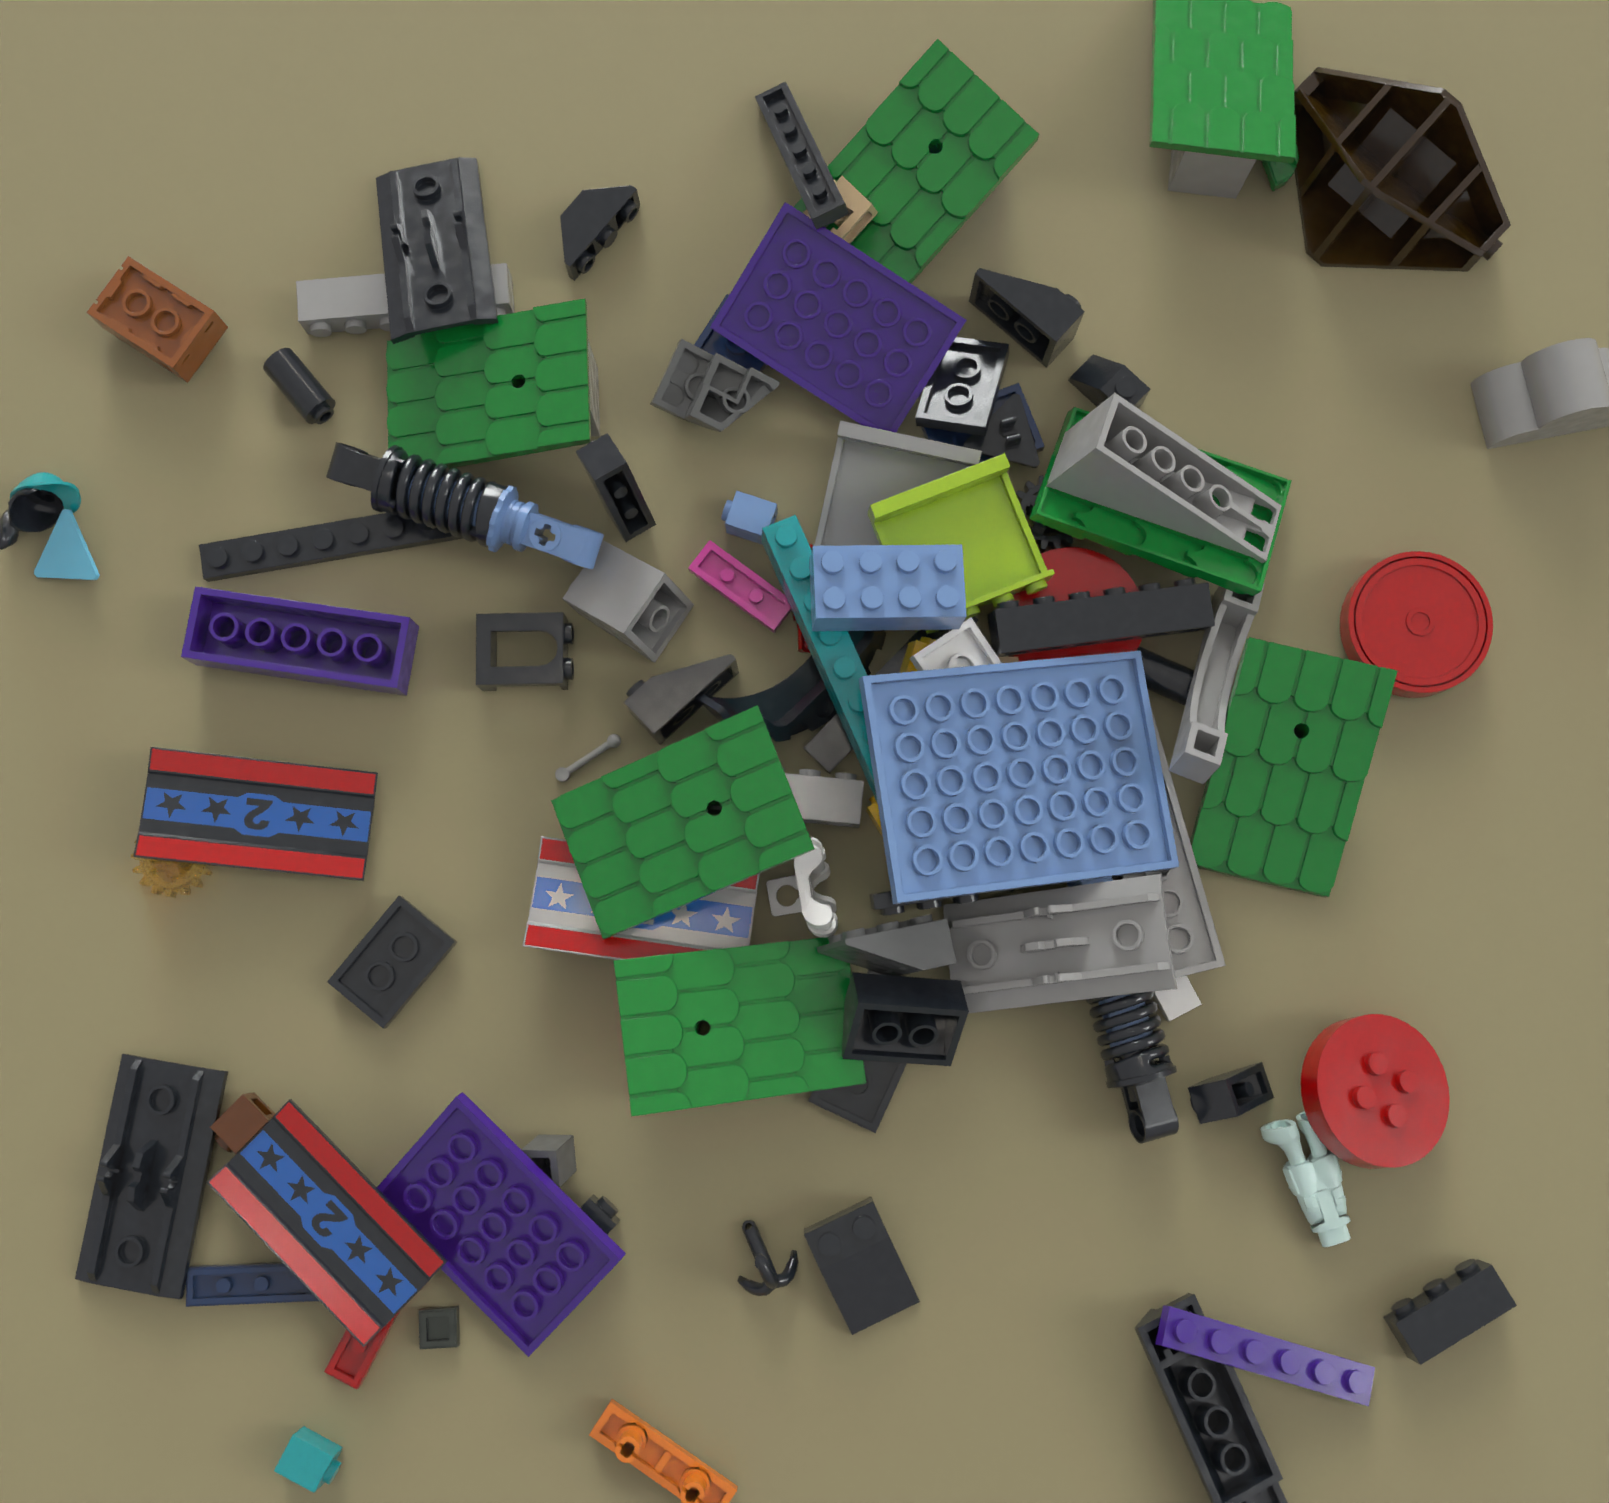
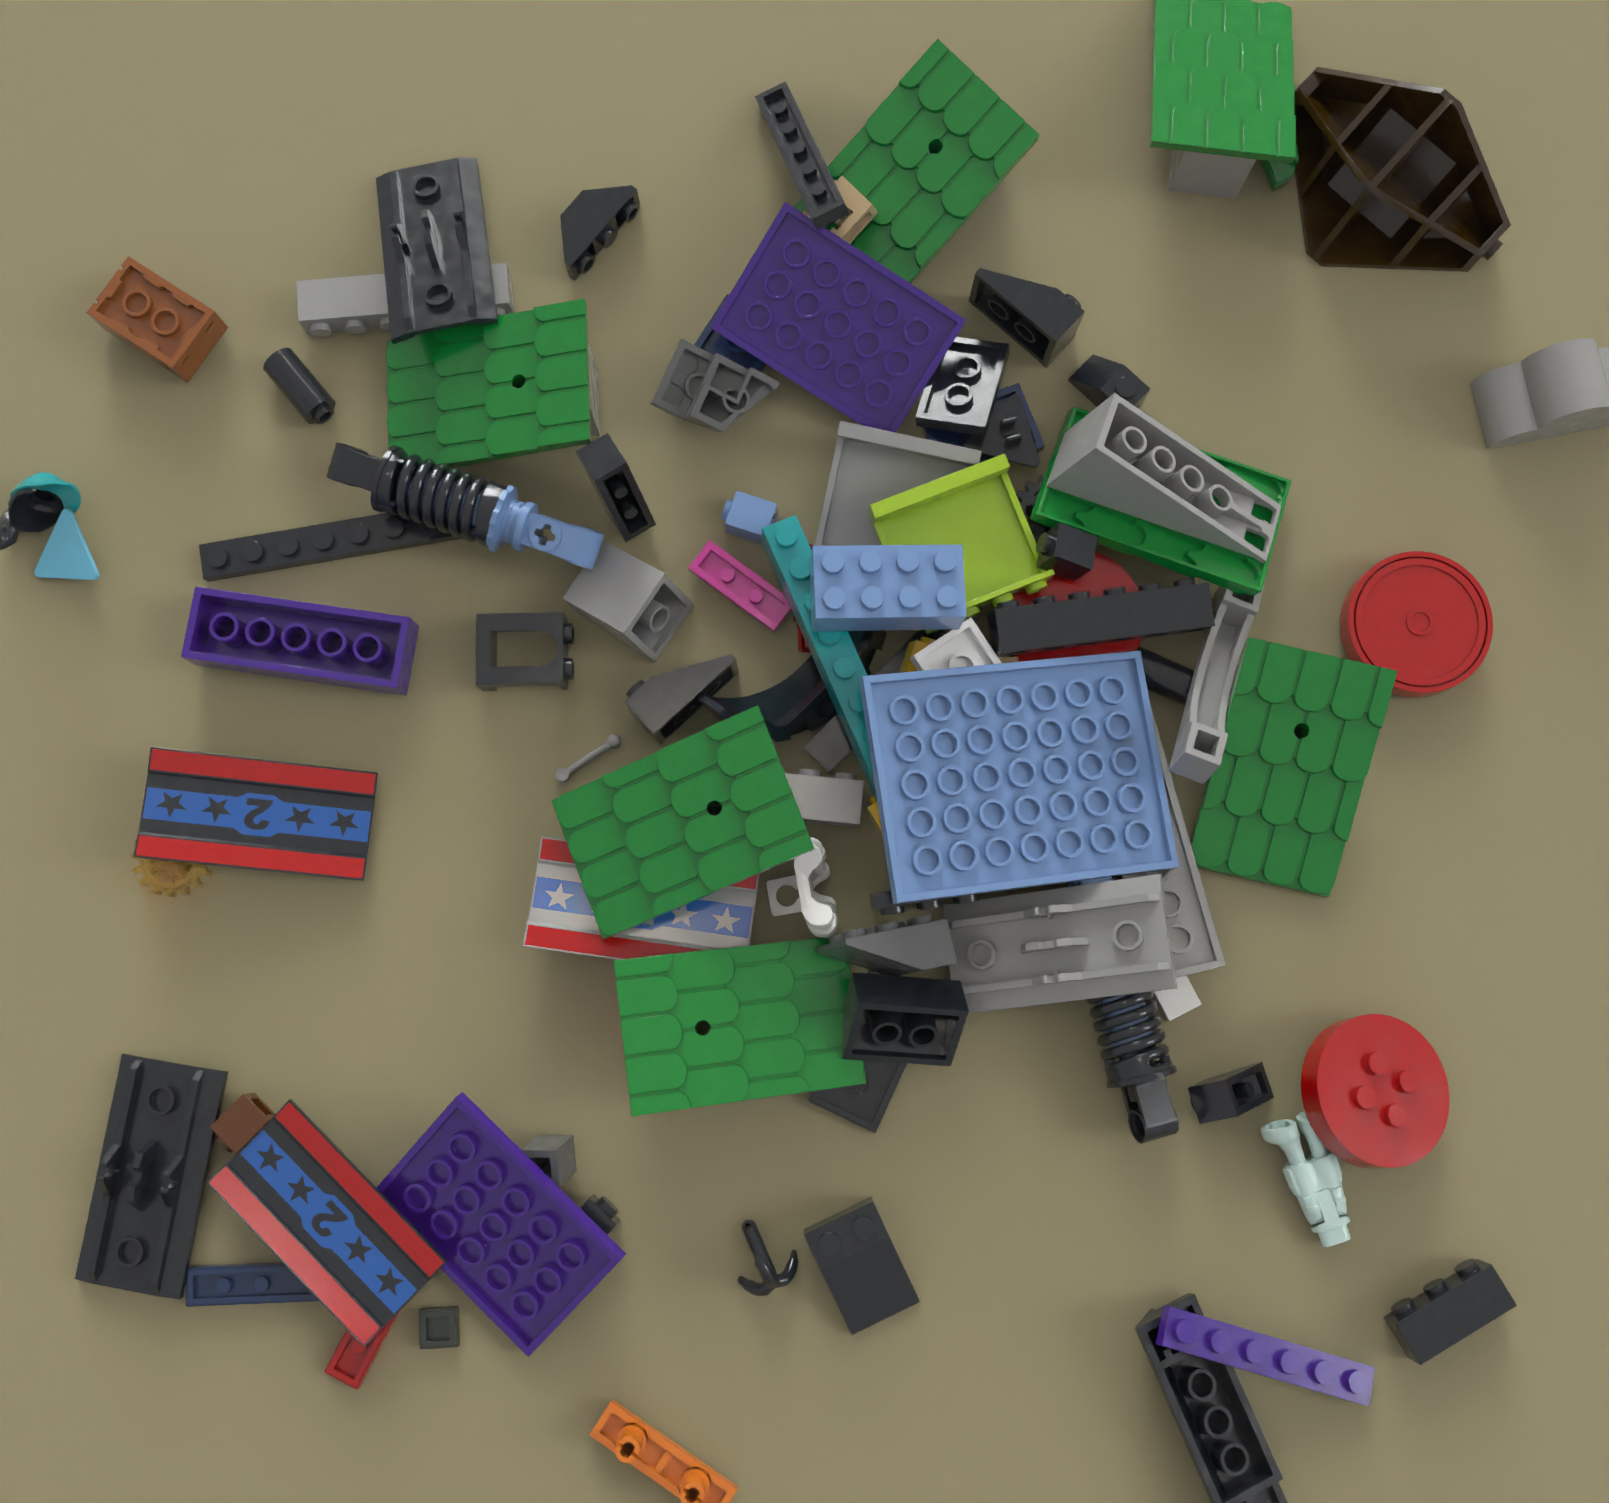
teal brick [274,1426,343,1493] -> none
black plate [327,895,457,1029] -> none
none -> black brick [1036,523,1098,581]

